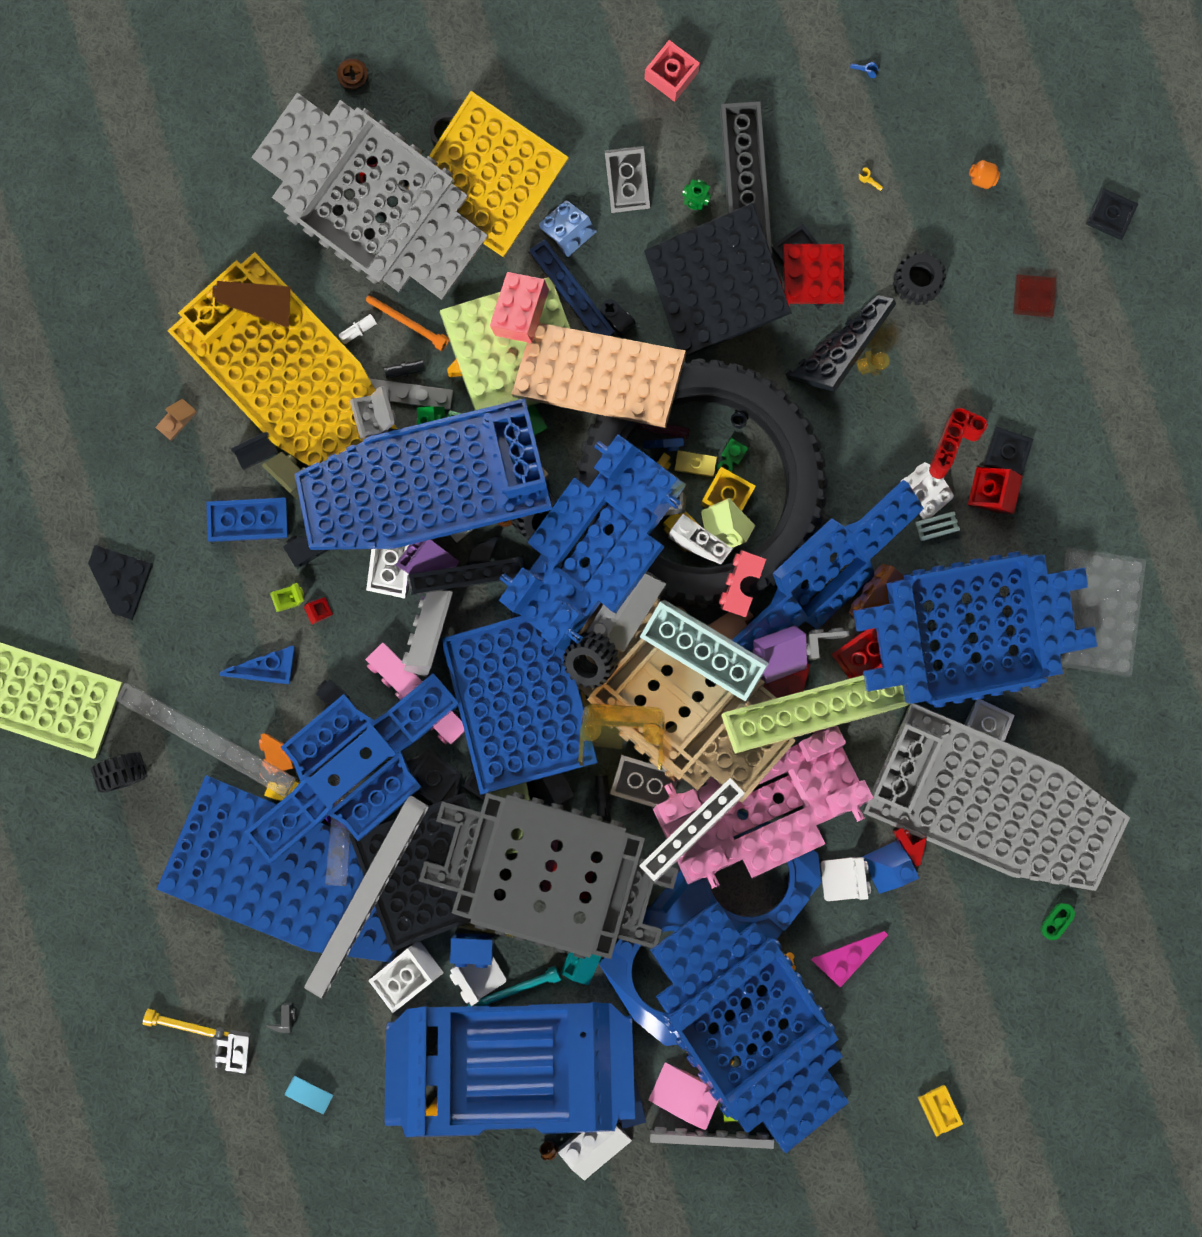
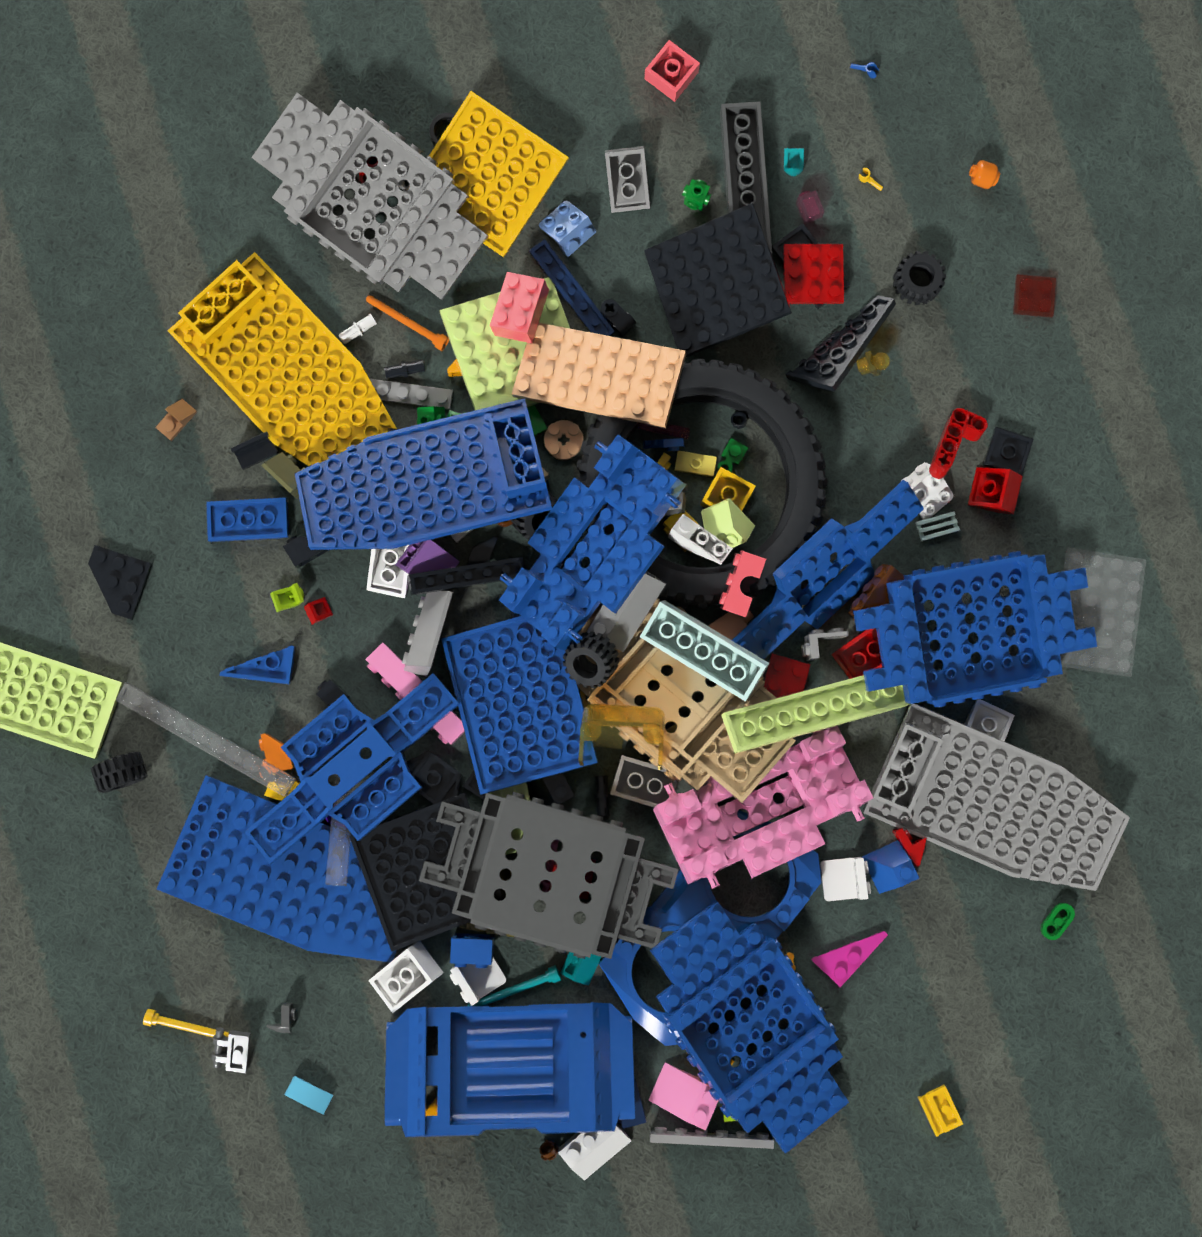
reddish brown slope [212,281,291,328] -> none
light grey beam [304,795,429,999] -> none
reddish brown gear [337,59,368,90] -> none
light grey bracket [350,386,395,439] -> none
white brick [640,778,745,882] -> none
medium lavender brick [753,625,807,684] -> none
black plate [1086,188,1138,240] -> none
none -> light nougat plate [544,420,583,460]
none -> teal plate [784,148,804,177]
none -> clear pink brick [796,190,825,224]

